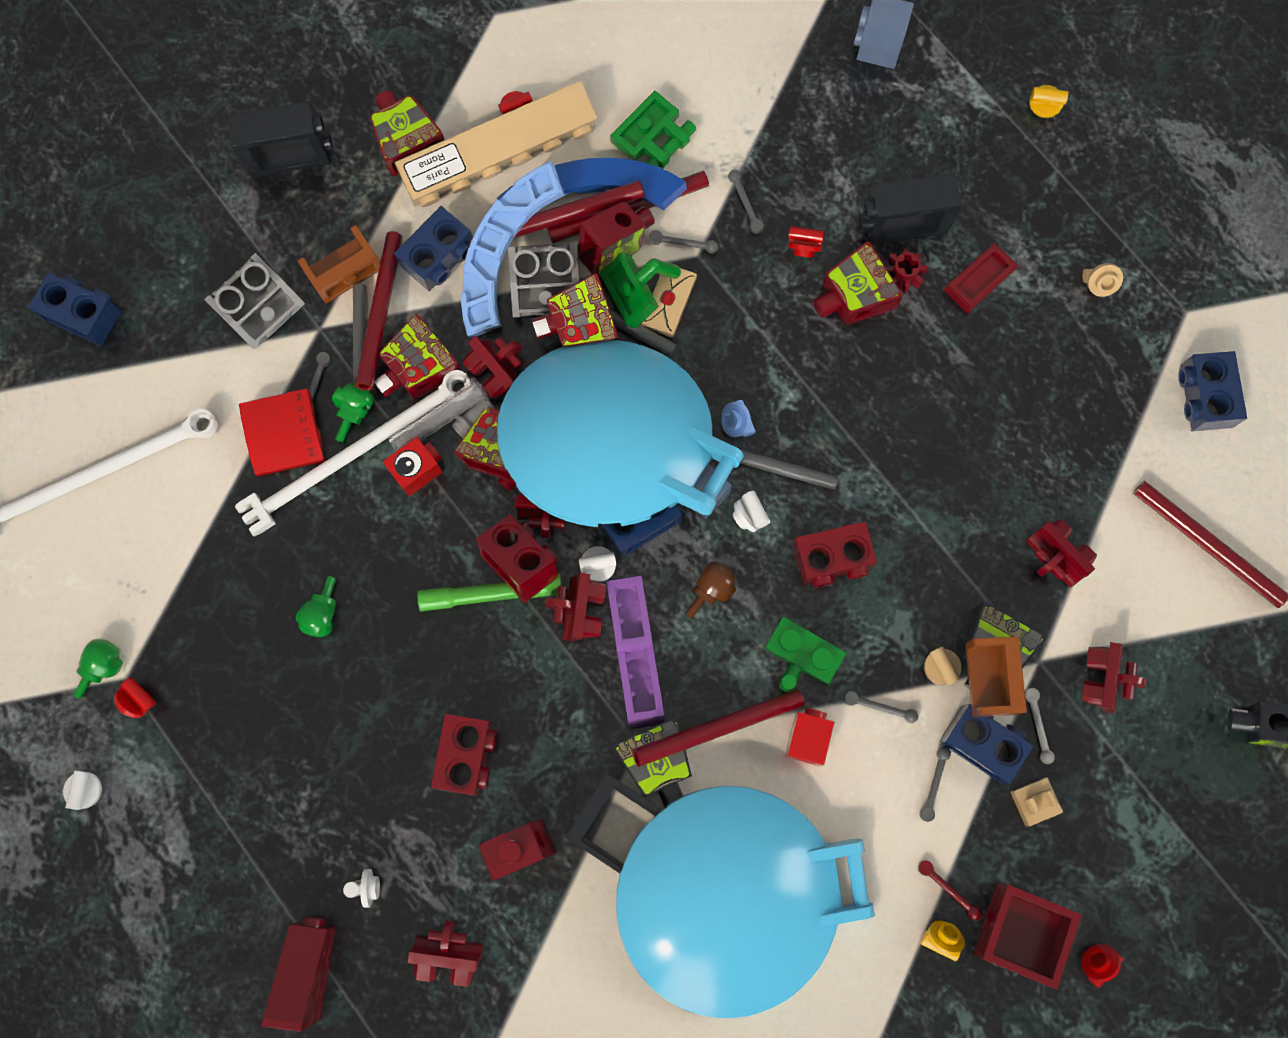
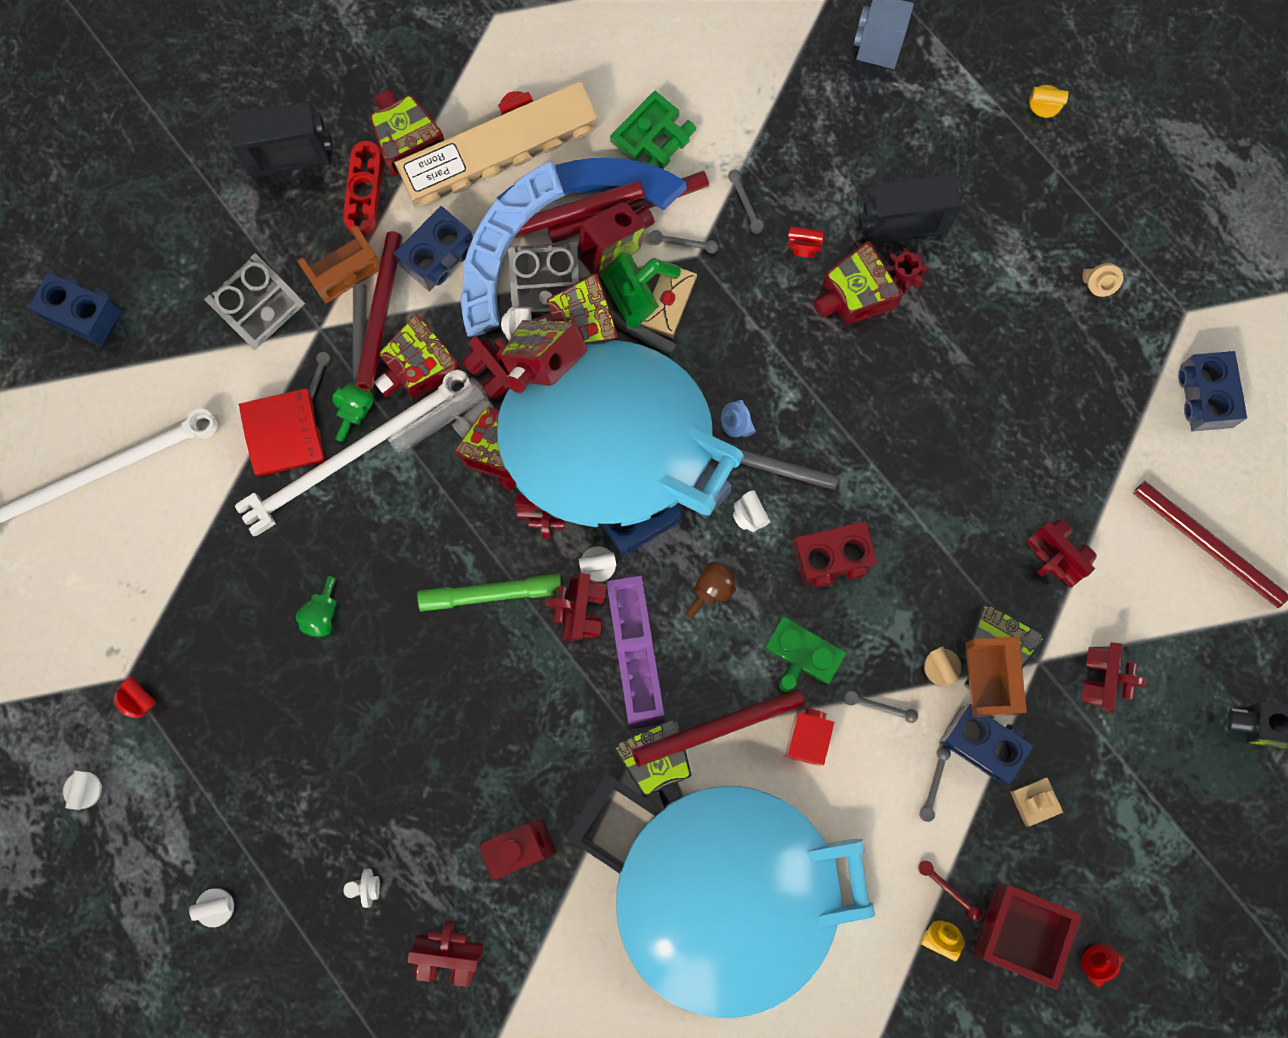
green piece [73,638,123,699] -> none
dark red slope [262,916,336,1032] -> none
red brick [382,437,443,497] -> none
dark red brick [431,714,497,796] -> none
dark red brick [476,514,558,603] -> none
dark red tile [944,243,1018,313] -> none
light grey hinge [1025,688,1055,764] -> none
none -> white plate [189,888,234,927]
none -> red beam [343,141,384,238]
none -> white plate [501,307,532,340]
none -> dark red torso [501,320,588,393]

